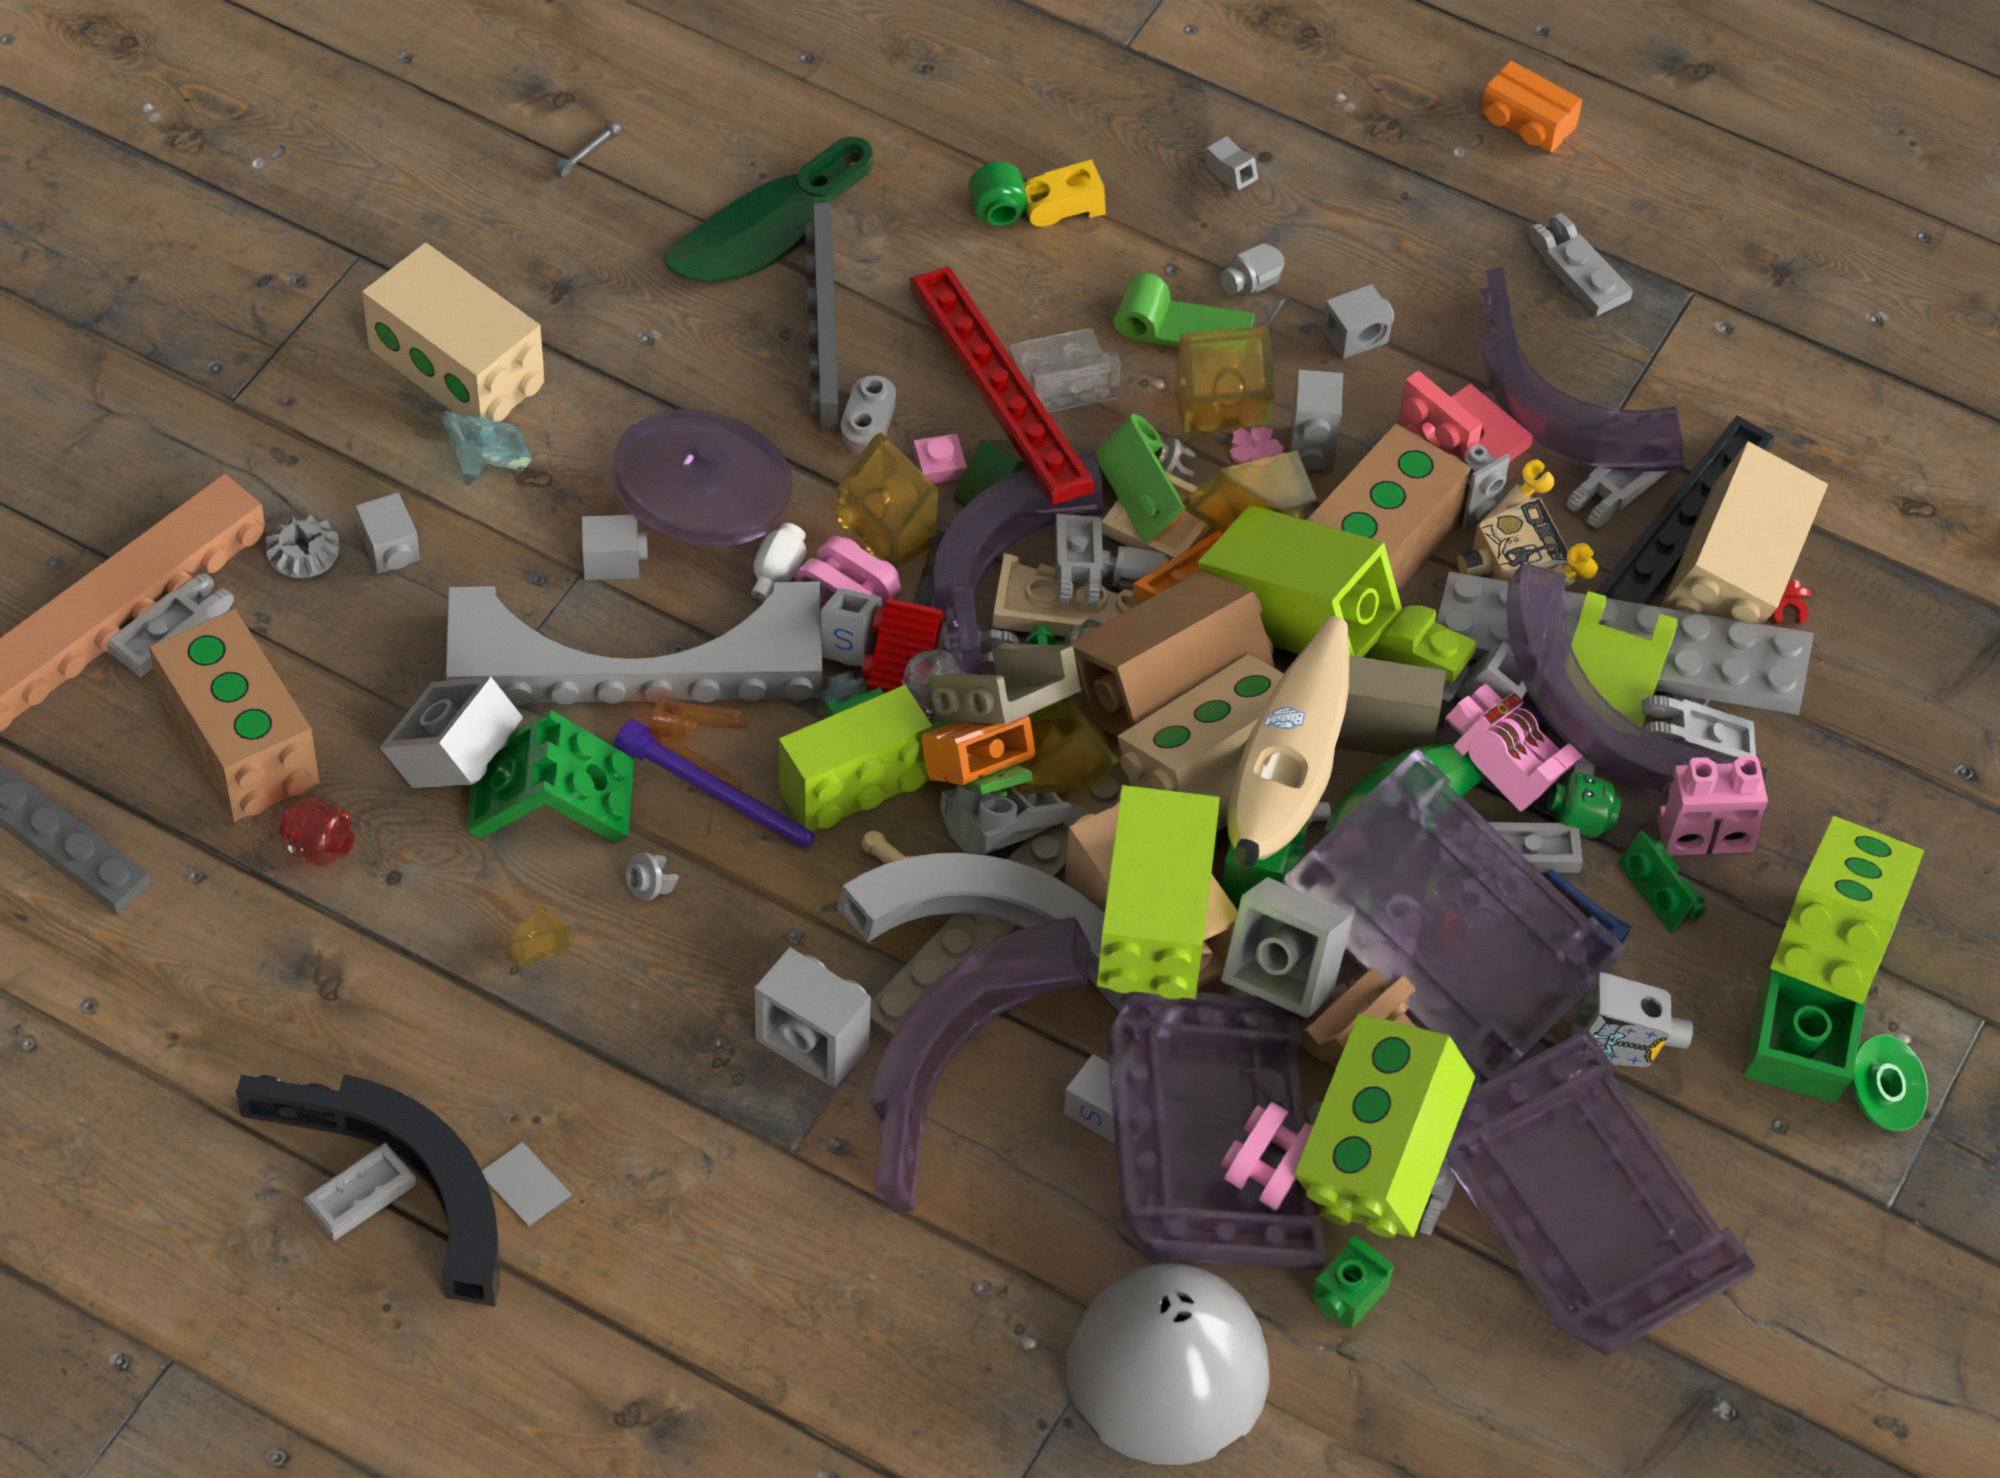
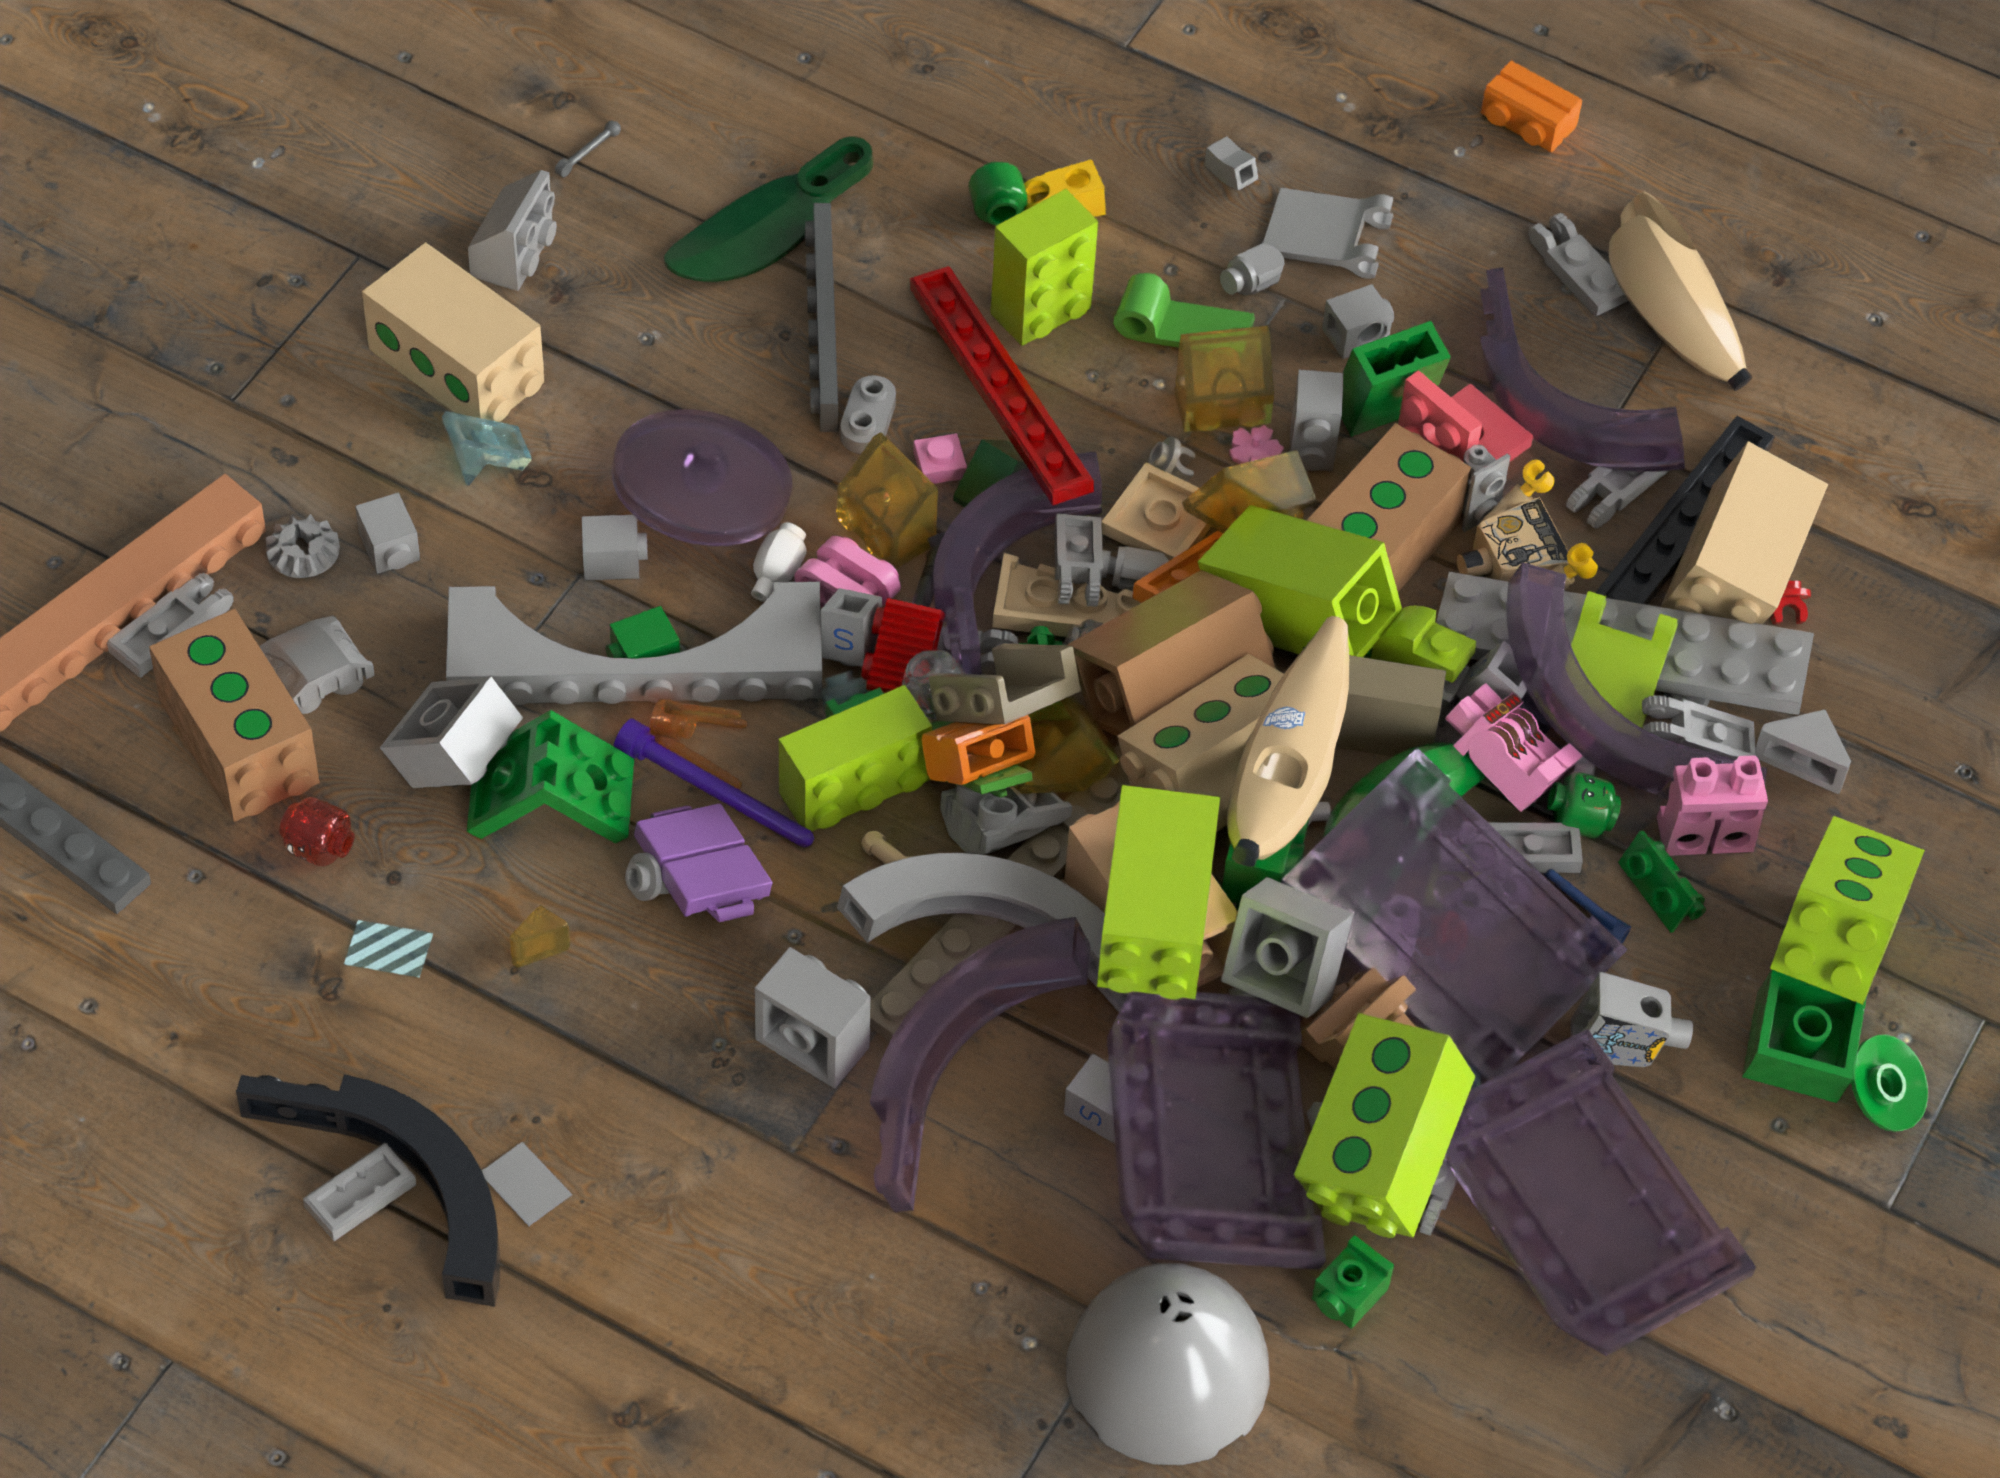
clear bracket [1009,328,1121,413] -> none
bright green door [1094,413,1186,543] -> none
bright pink brick [1220,1101,1313,1211] -> none
none -> light grey slope [259,615,375,714]
none -> clear light blue sticker [344,920,433,978]
none -> light grey slope [468,170,557,291]
none -> green brick [605,606,680,659]
none -> medium lavender piece [634,803,772,923]
none -> lime brick [991,189,1098,346]
none -> light grey flag [1263,188,1393,279]
none -> green brick [1341,321,1451,437]
none -> tan piece [1609,191,1753,391]
none -> light grey slope [1756,709,1851,794]

